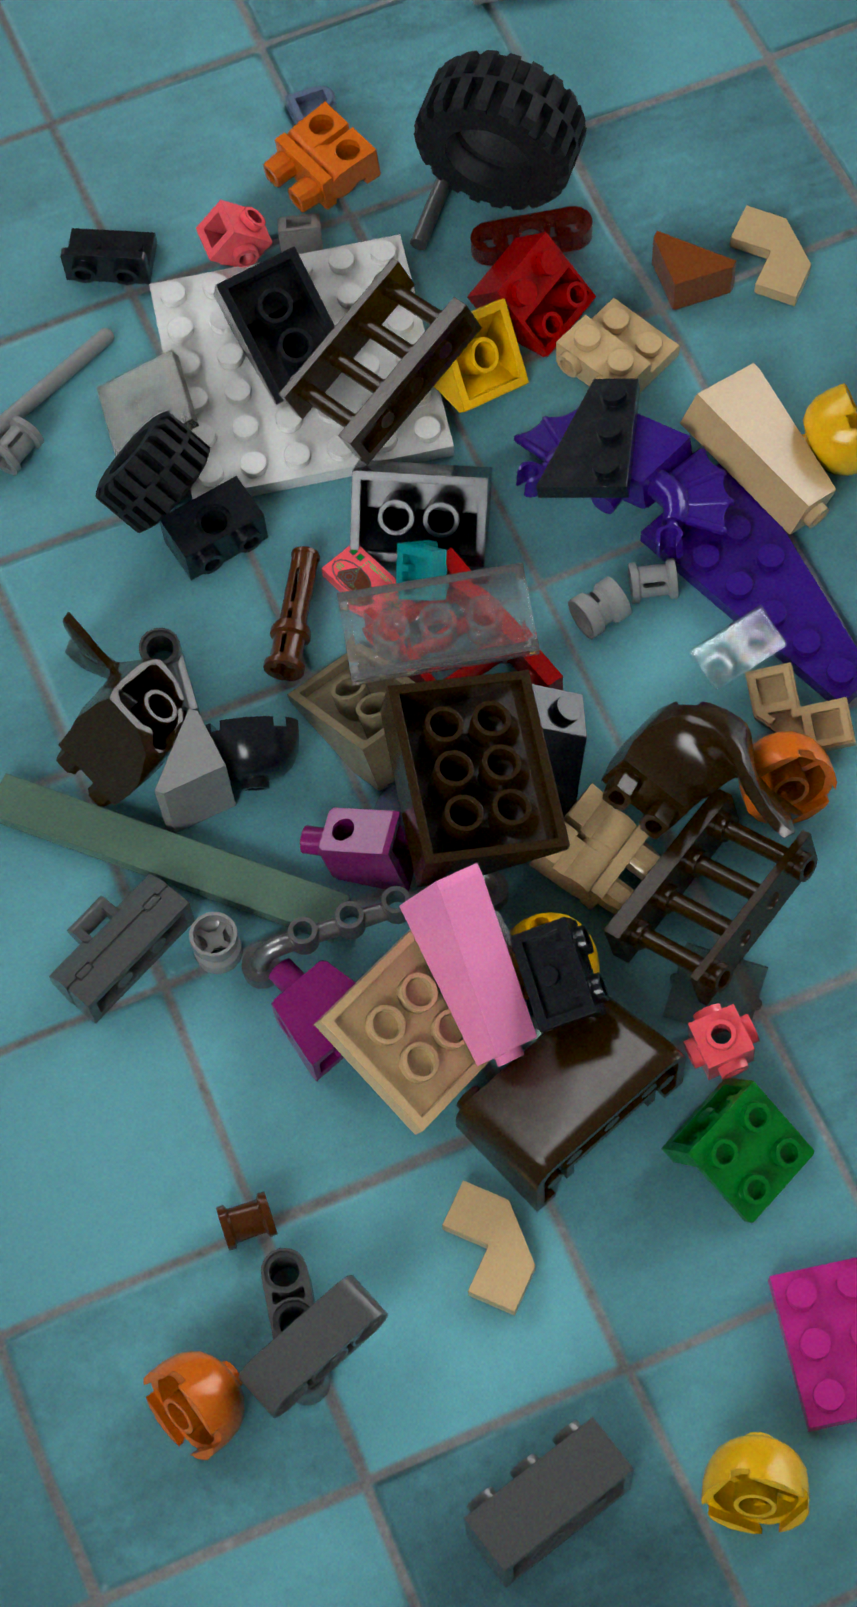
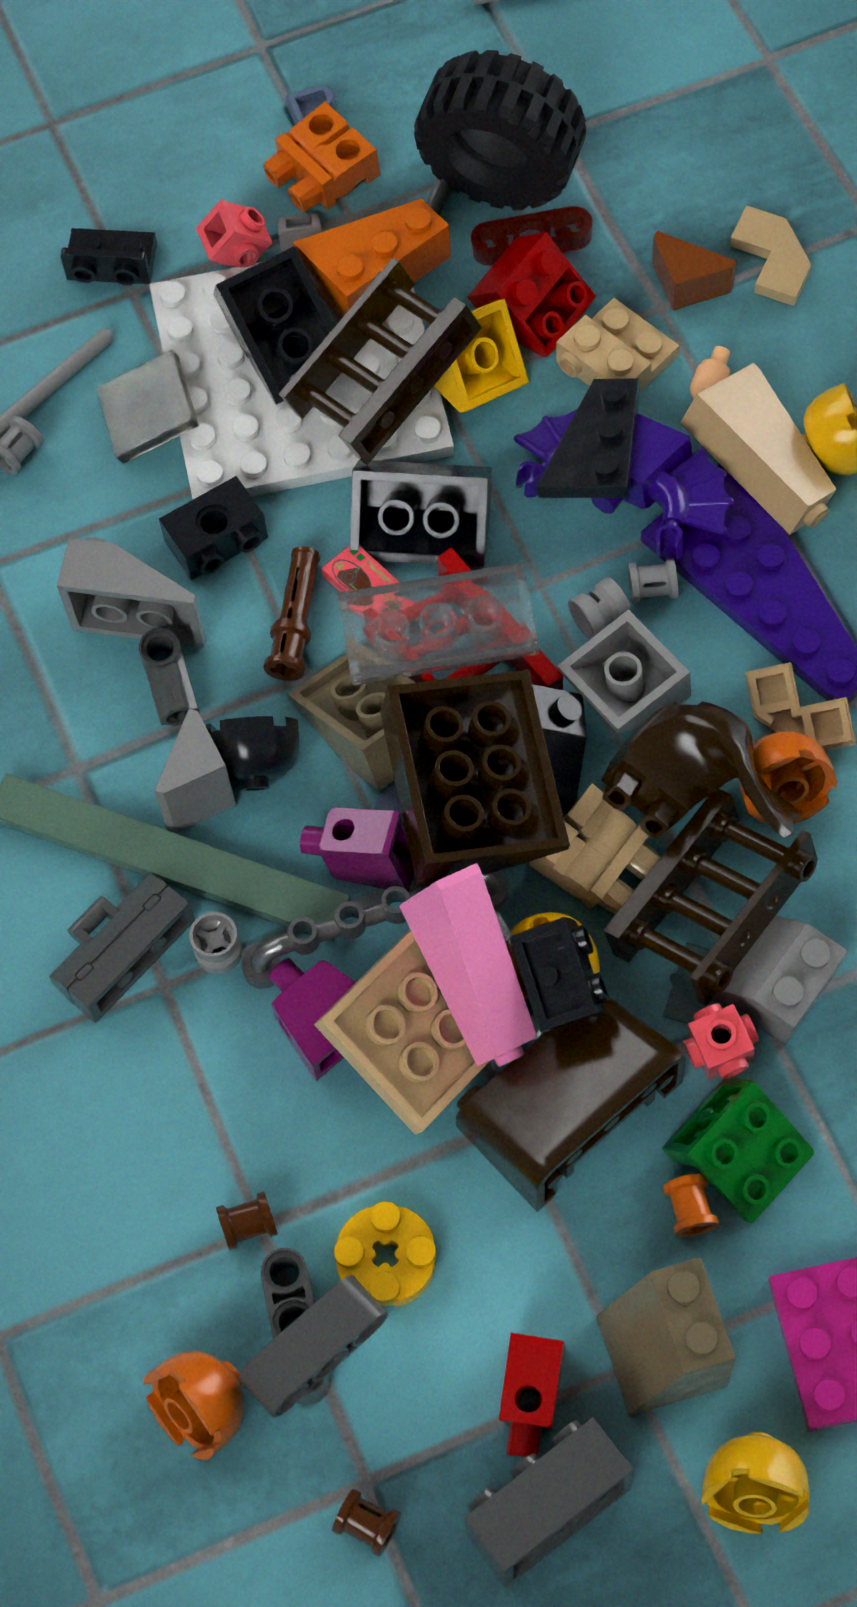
dark brown hips [56,612,184,807] -> none
black tyre [95,411,210,533] -> none
teal bracket [396,540,447,597] -> none
tan tile [442,1180,535,1316] -> none
clear hips [690,604,787,690] -> none
none -> light grey slope [57,537,206,647]
none -> orange wedge [292,198,451,318]
none -> reddish brown bush [332,1489,401,1557]
none -> yellow plate [334,1201,437,1307]
none -> red torso [499,1333,565,1458]
none -> light grey slope [557,609,691,734]
none -> dark tan slope [597,1257,736,1417]
none -> orange bush [662,1174,719,1238]
none -> light nougat cylinder [690,346,731,399]
none -> light grey slope [715,916,848,1045]

